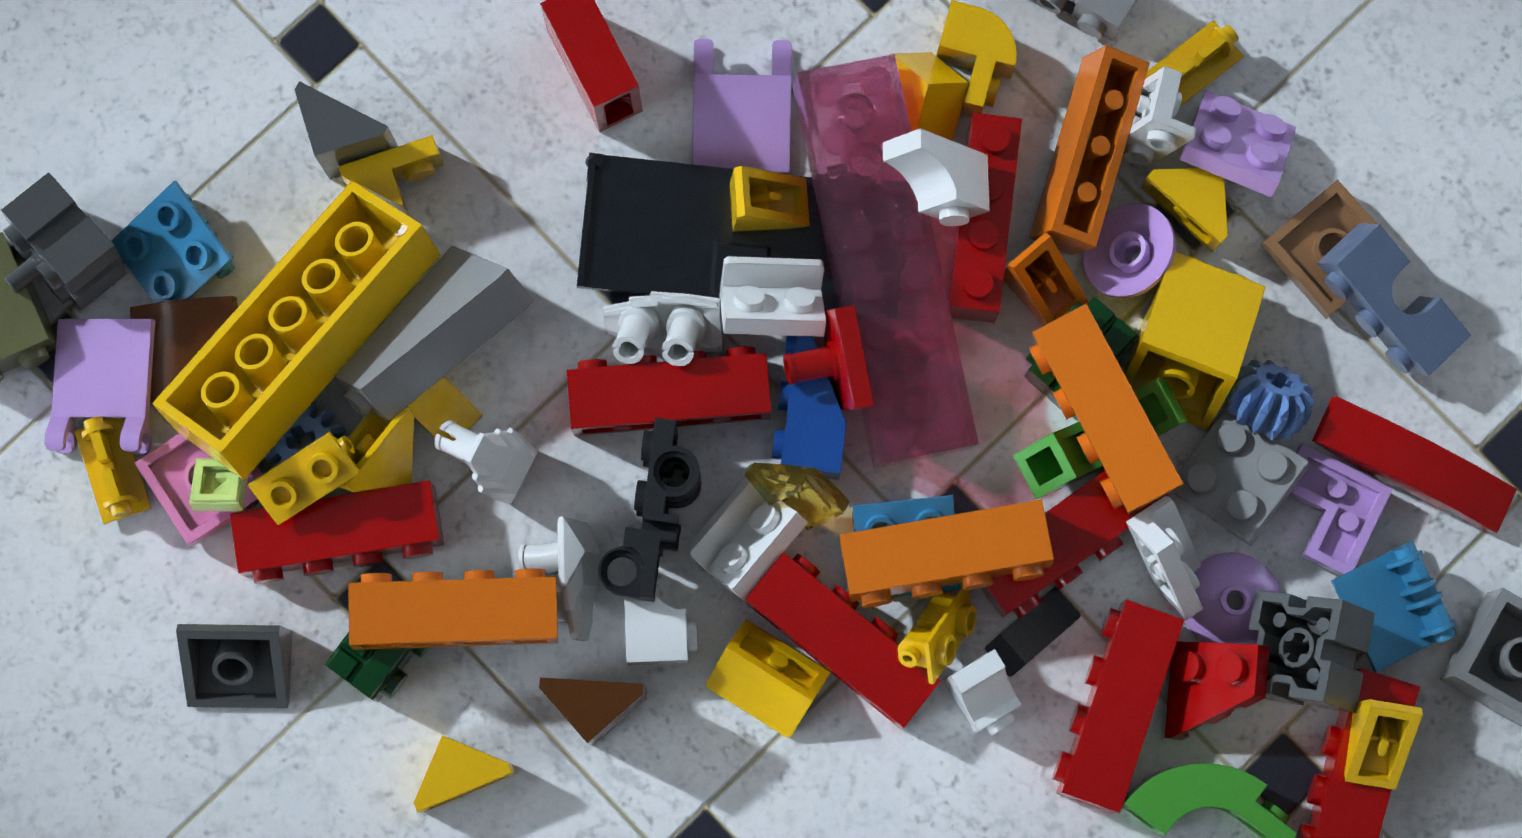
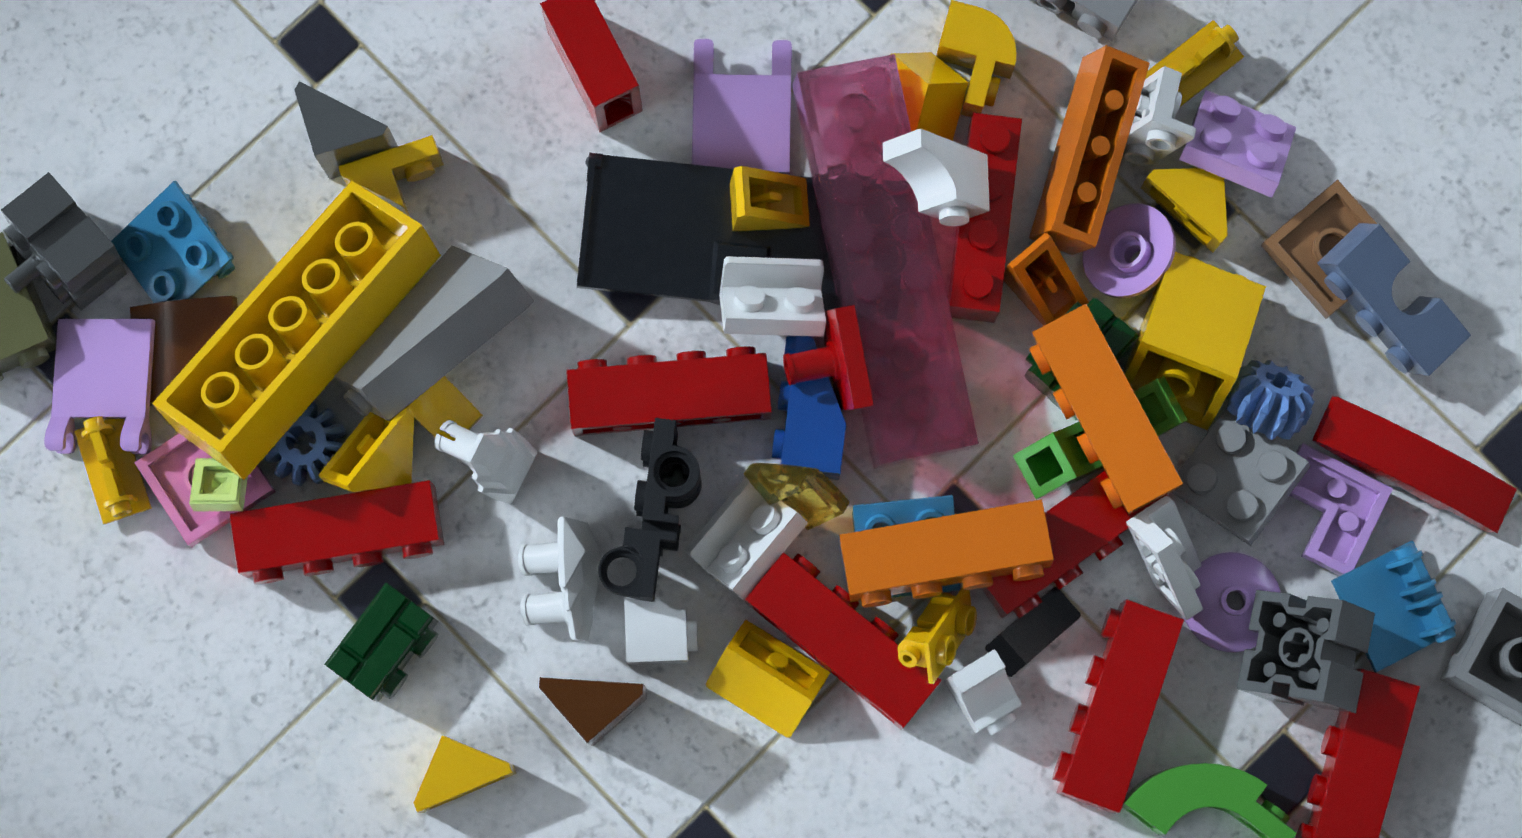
dark grey slope [176,624,292,708] -> none
yellow hinge [247,431,360,525] -> none
orange brick [348,568,558,650] -> none
white connector [603,291,723,366] -> none
red wing [1164,641,1270,740] -> none
yellow slope [1344,699,1423,790] -> none

